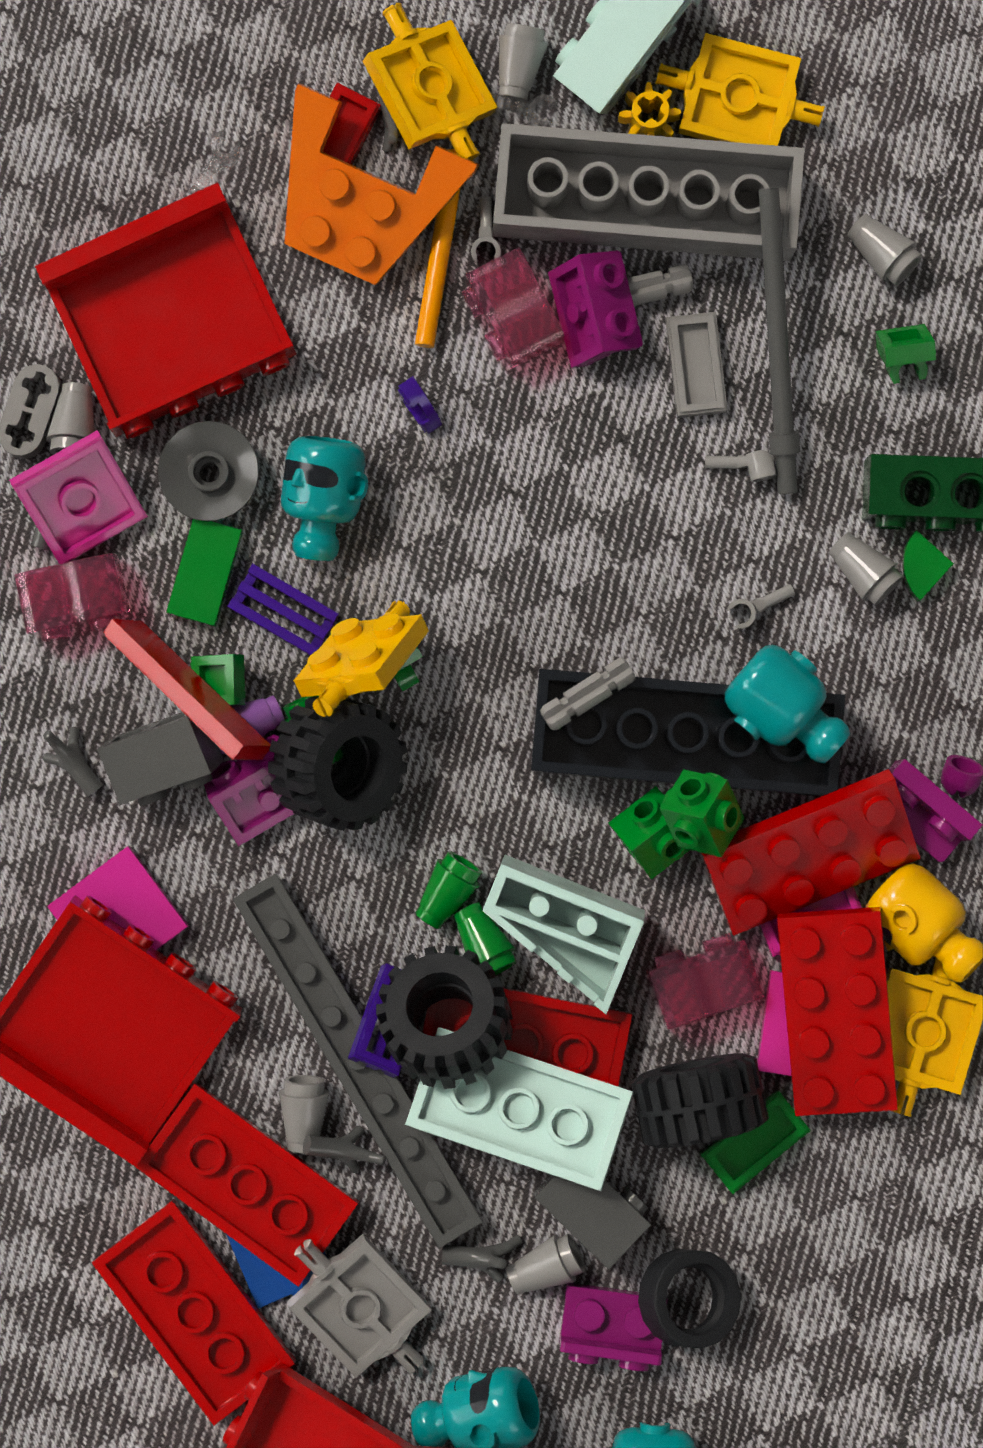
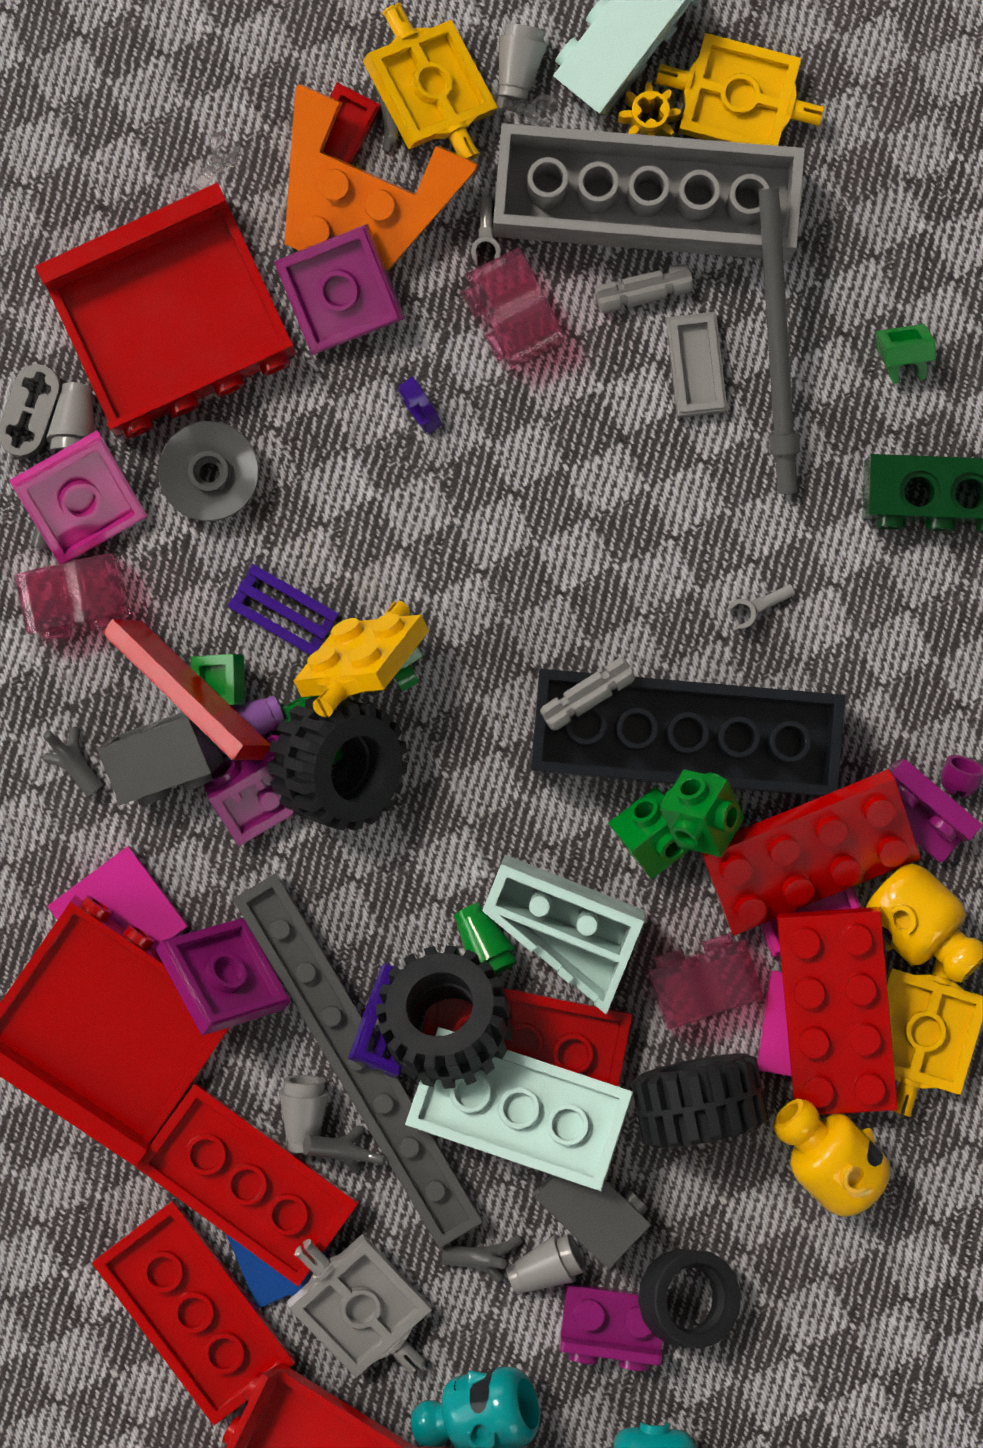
green tile [166,519,243,627] -> none
teal piece [281,436,368,561] -> none
light orange bar [415,149,461,348] -> none
green cone [415,851,482,929] -> none
magenta bracket [548,250,643,368] -> none
green tile [700,1090,811,1194] -> none
light grey hand [705,450,777,482] -> none
teal piece [725,644,851,763] -> none
light grey cone [828,532,903,605] -> none
light grey cone [847,214,922,286] -> none
green tile [902,530,954,602] -> none
none -> magenta tile [156,918,291,1036]
none -> magenta tile [274,224,405,355]
none -> yellow piece [773,1099,891,1217]

